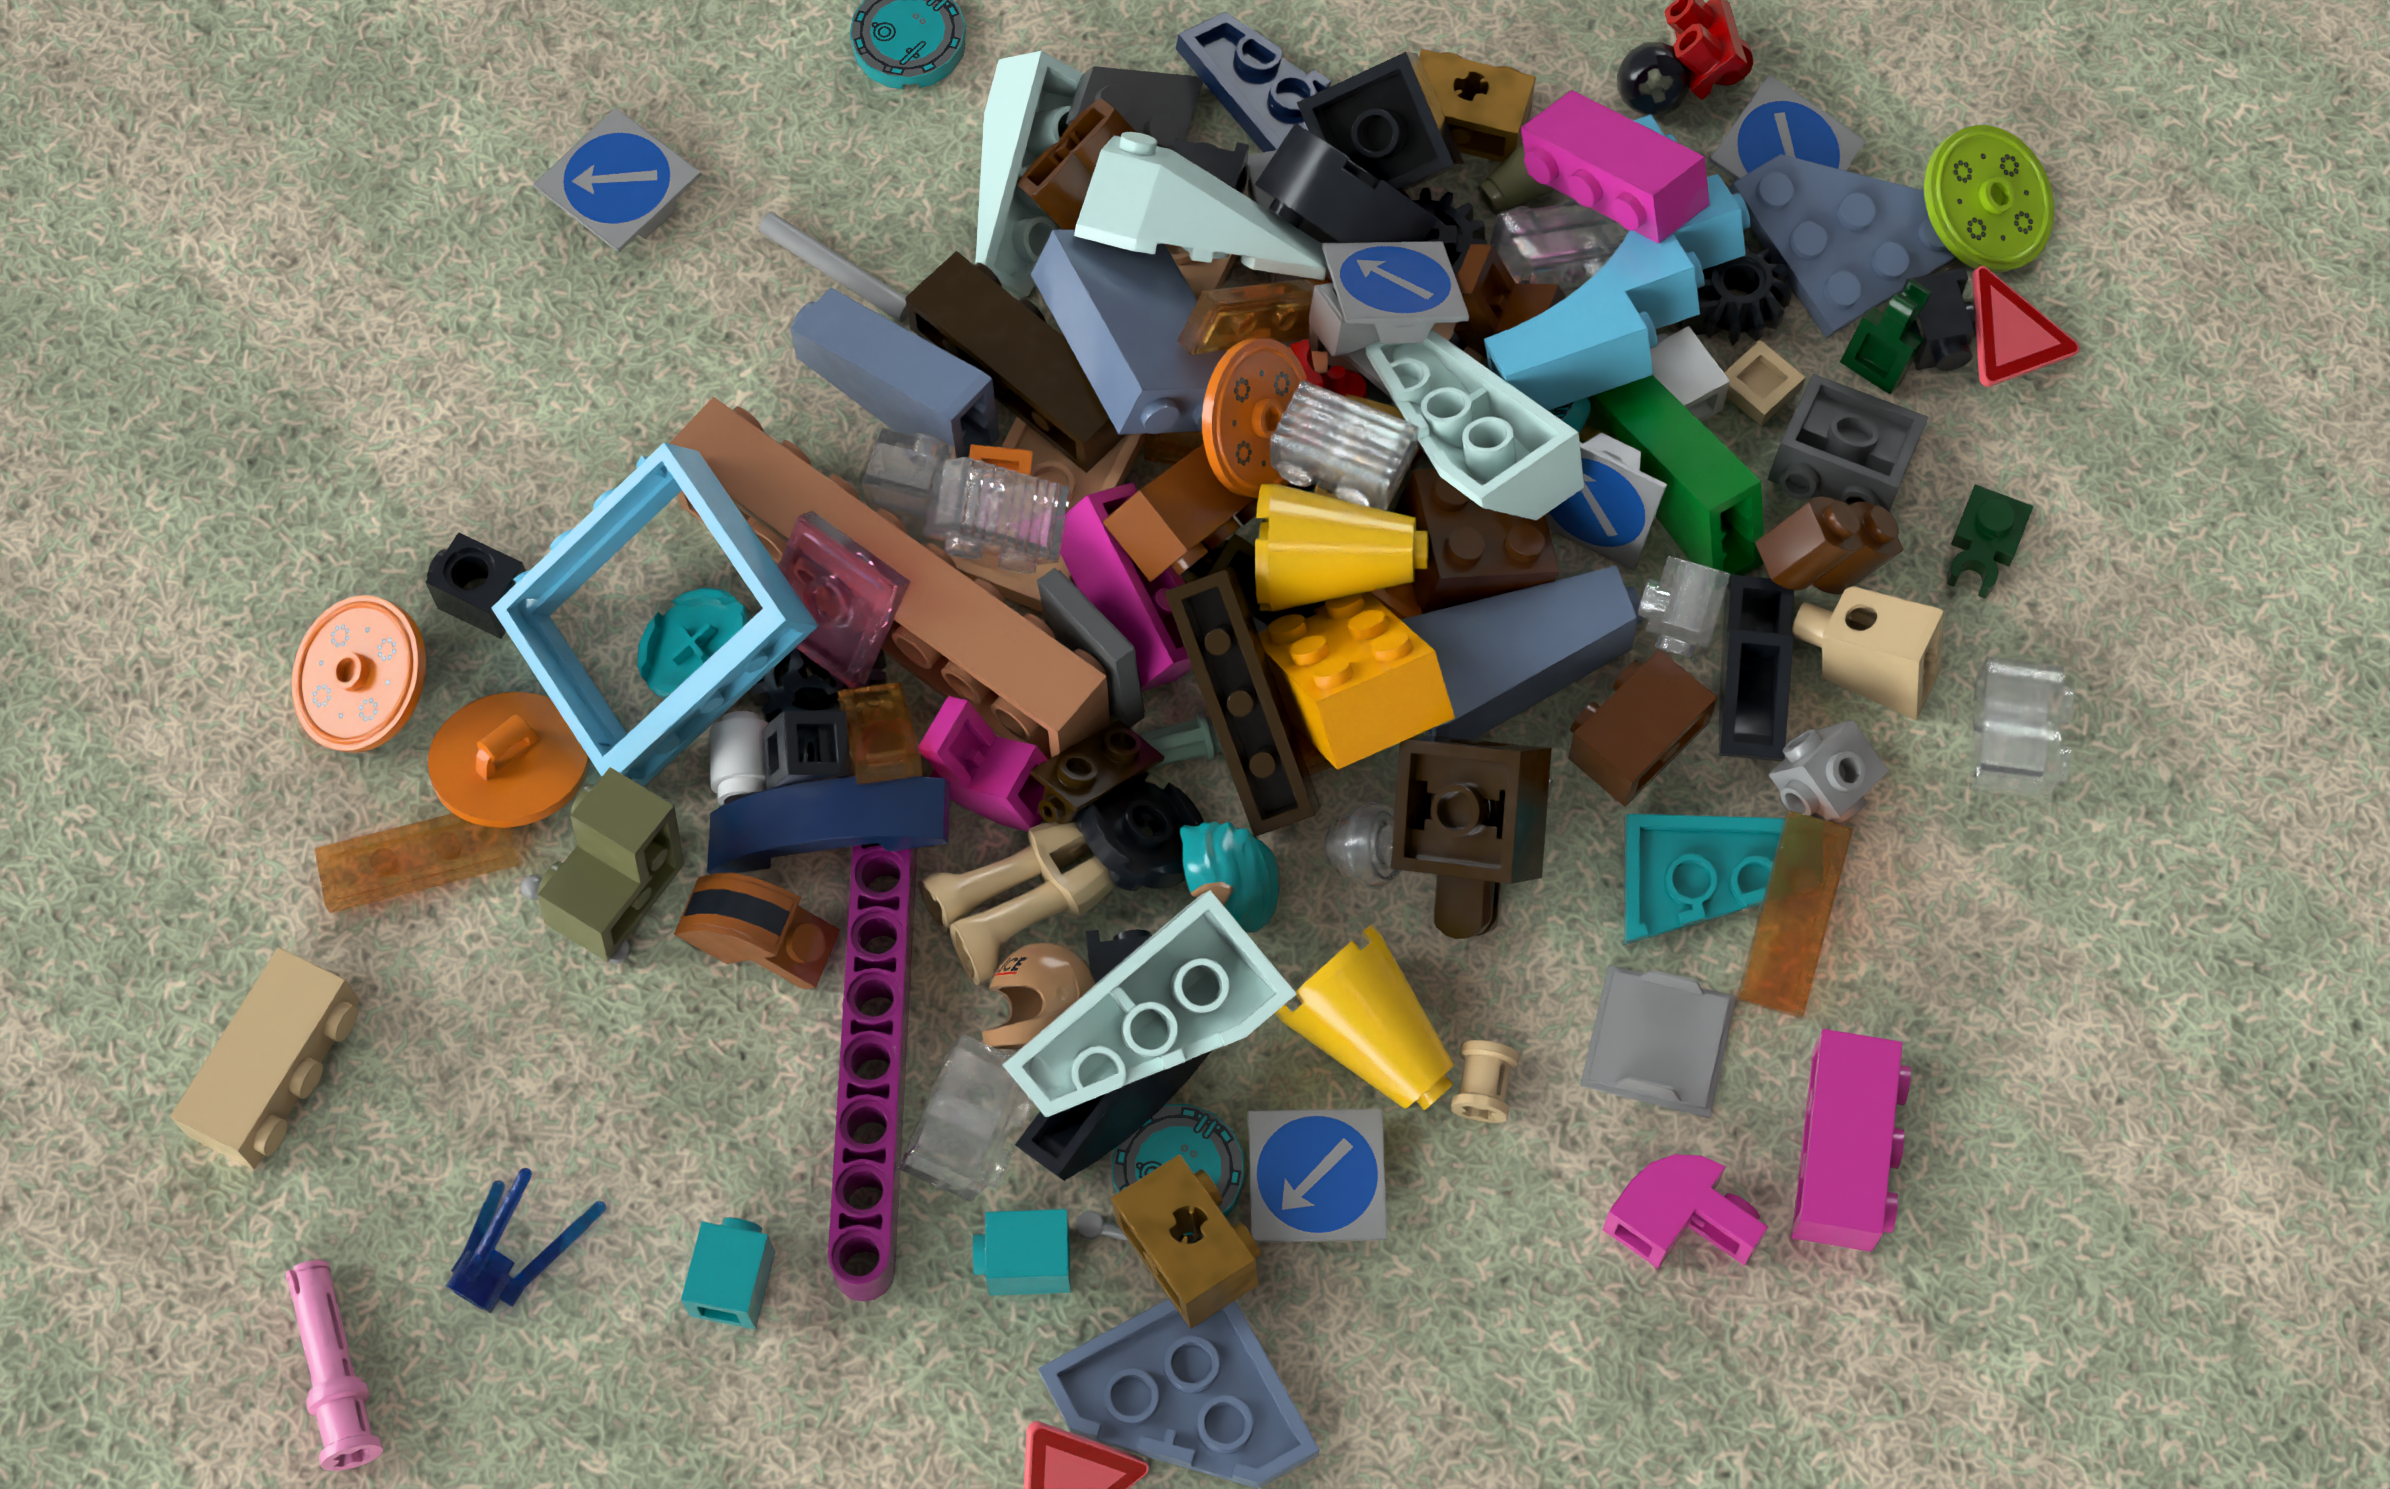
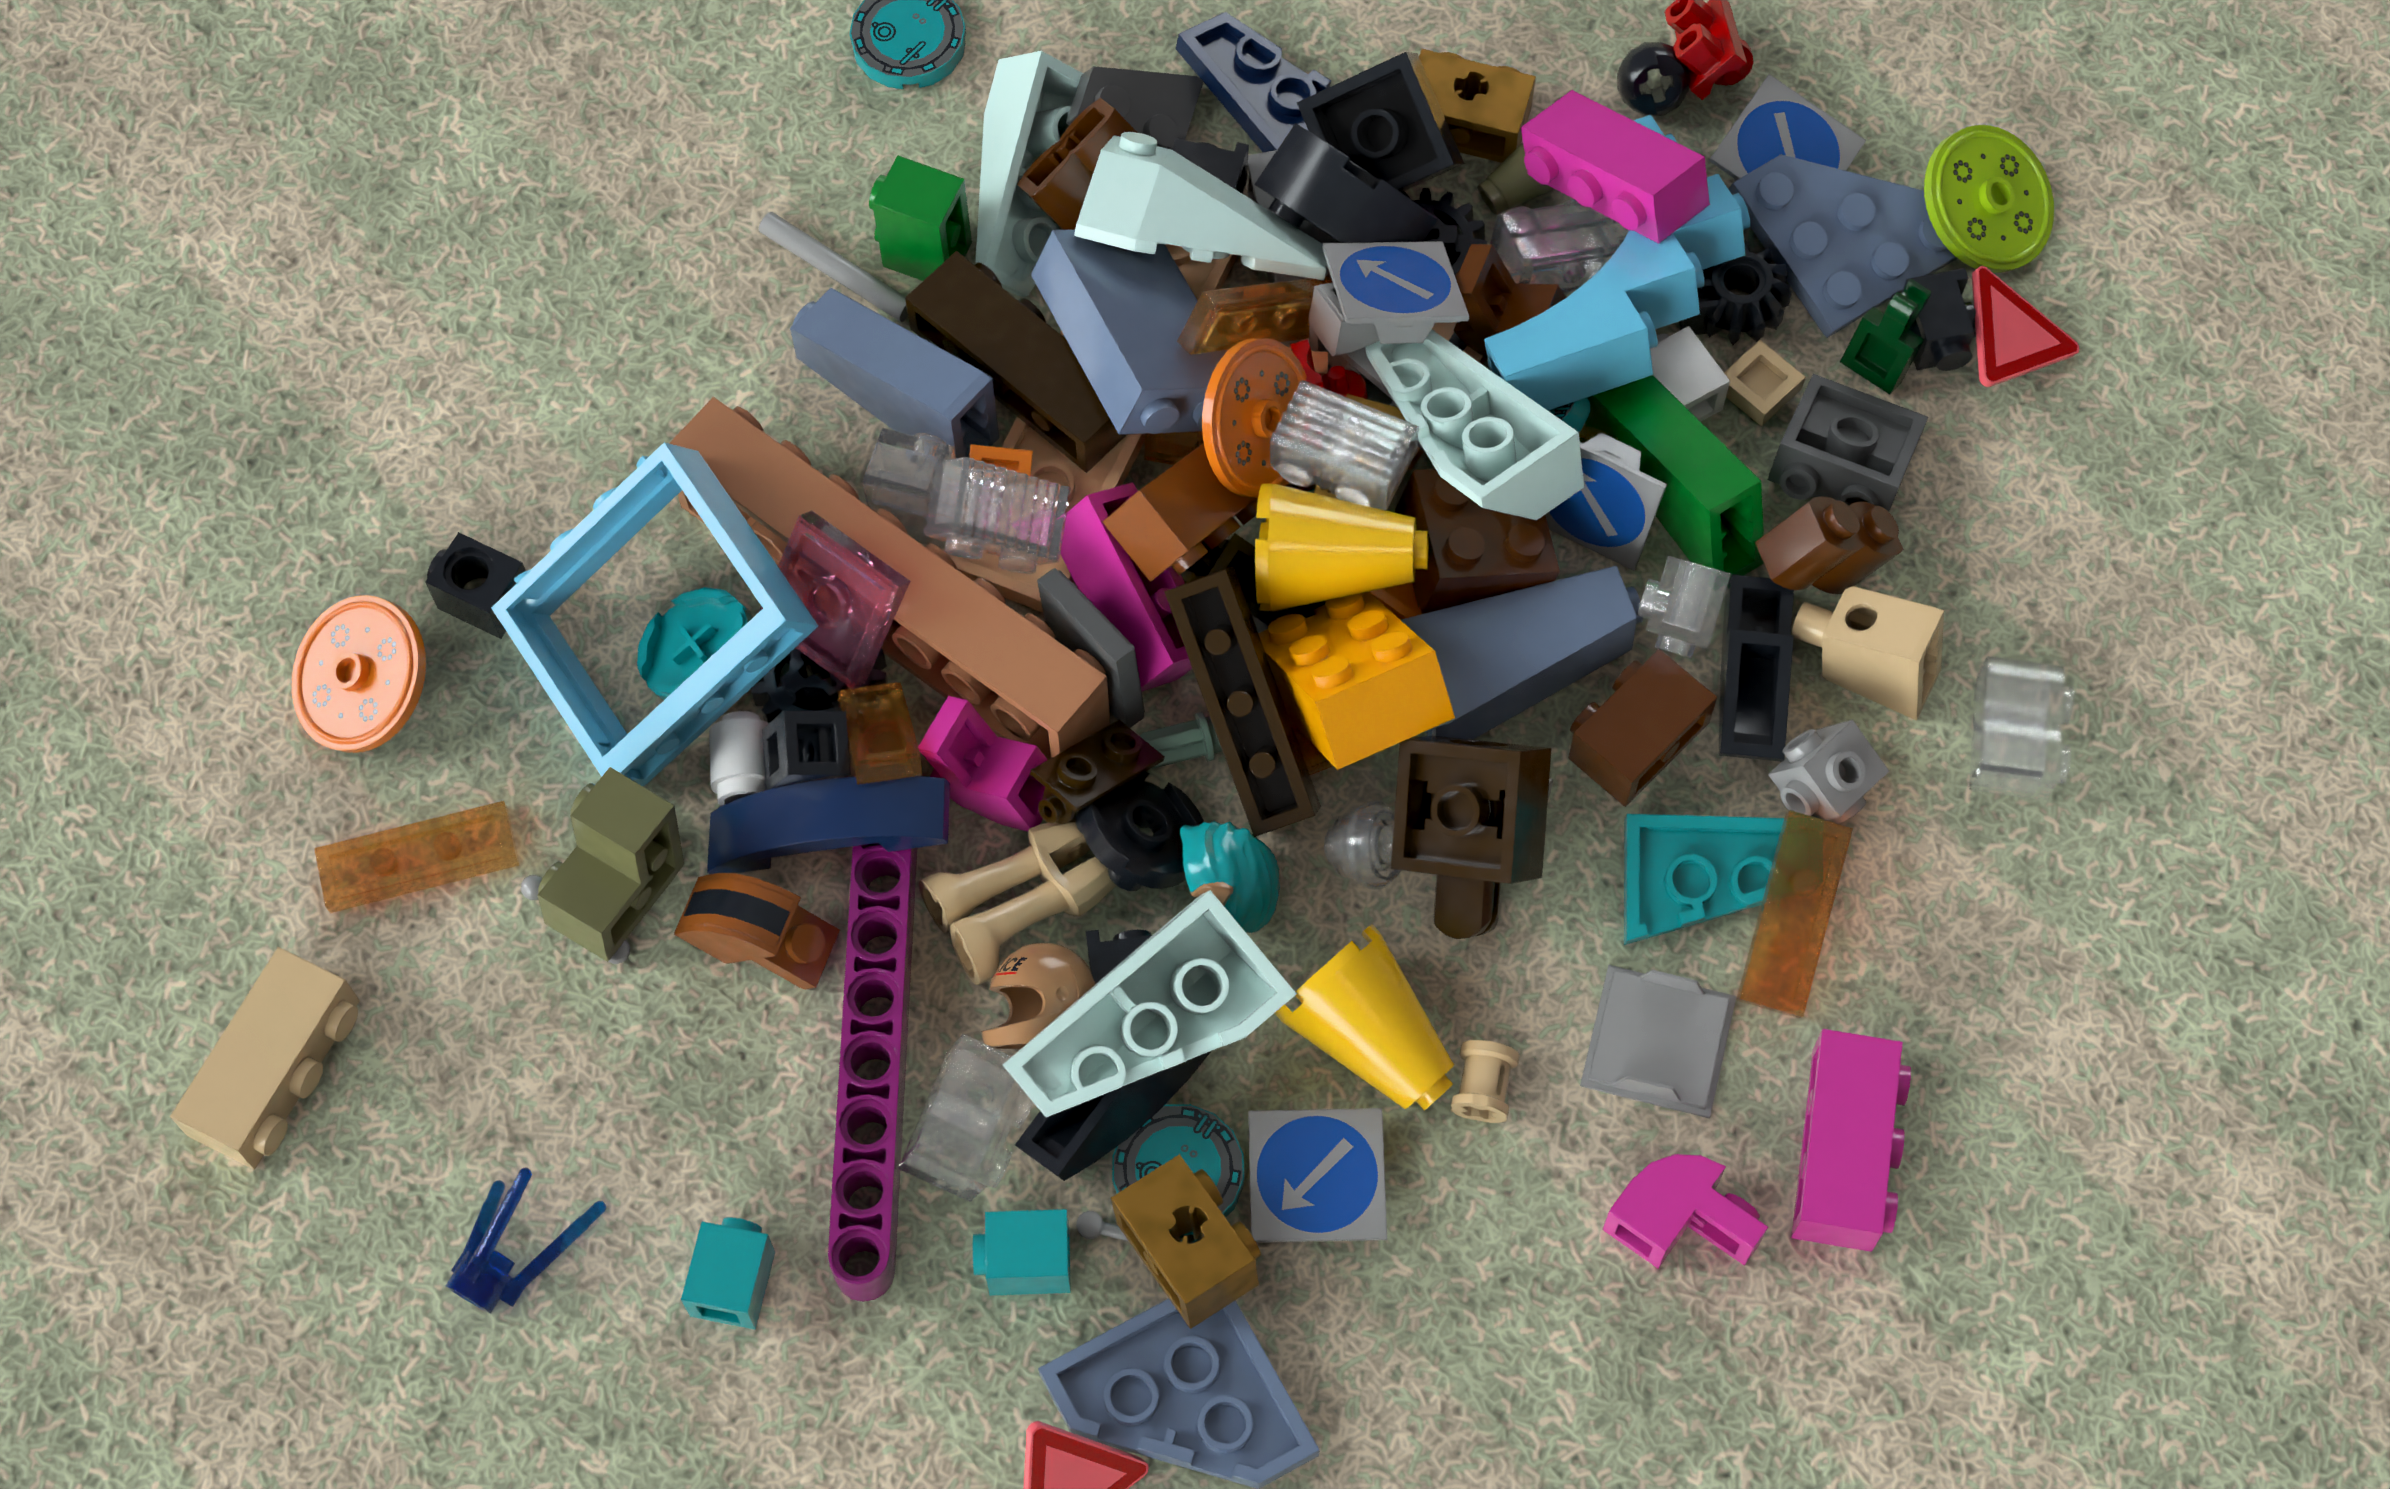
bright pink pin [285,1260,383,1471] -> none
orange shield [428,692,590,828] -> none
piece [533,108,701,253] -> none
dark green plate [1947,484,2034,599] -> none
none -> green brick [869,155,972,281]

